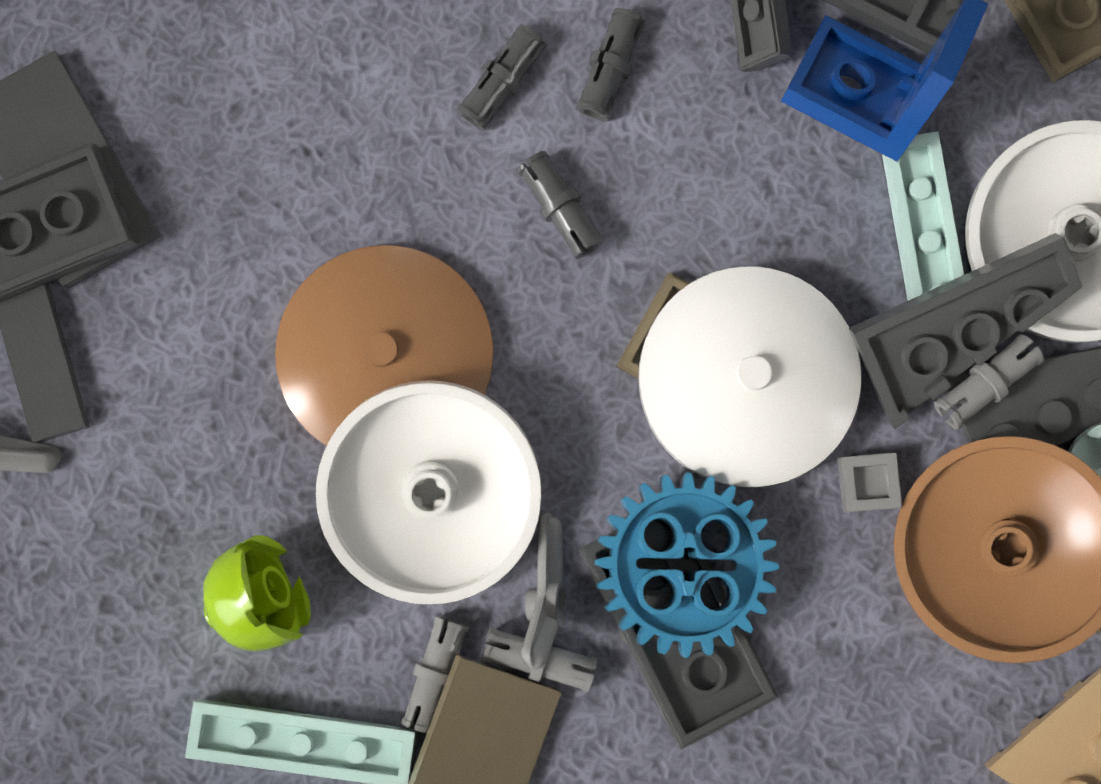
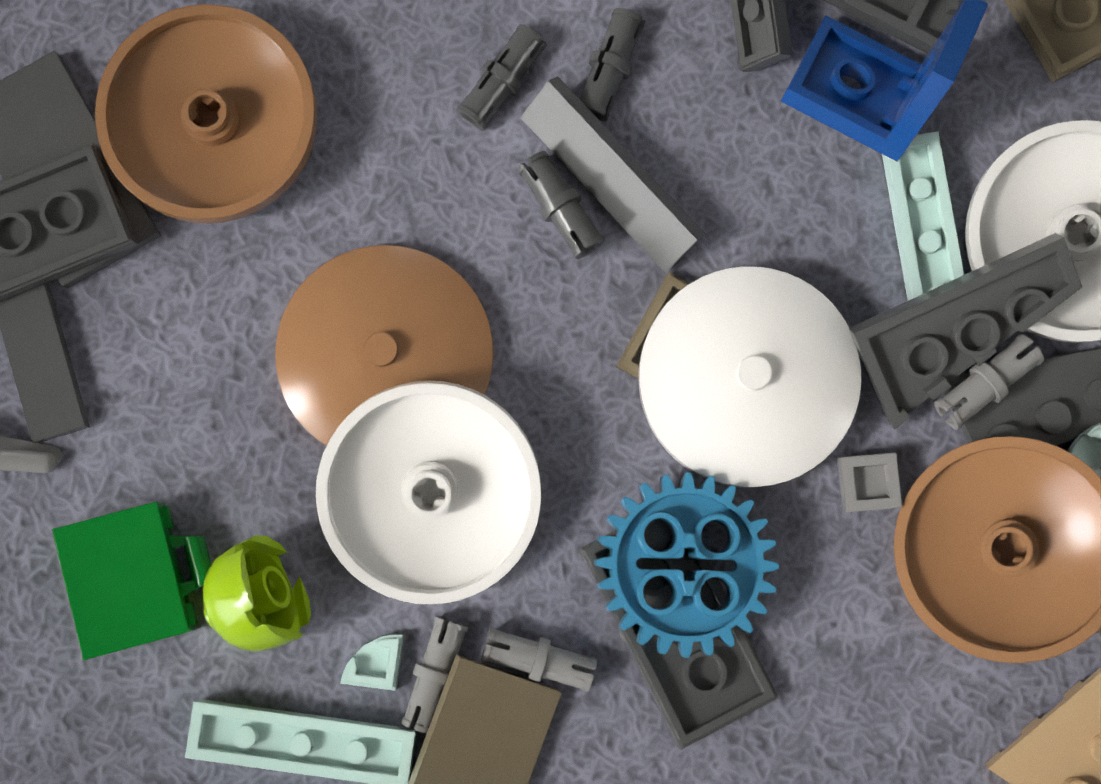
light grey piece [521,513,567,669] -> none
none -> green piece [52,501,212,661]
none -> medium nougat dish [95,4,318,224]
none -> light aqua tile [340,634,404,691]
none -> tile [520,76,706,273]

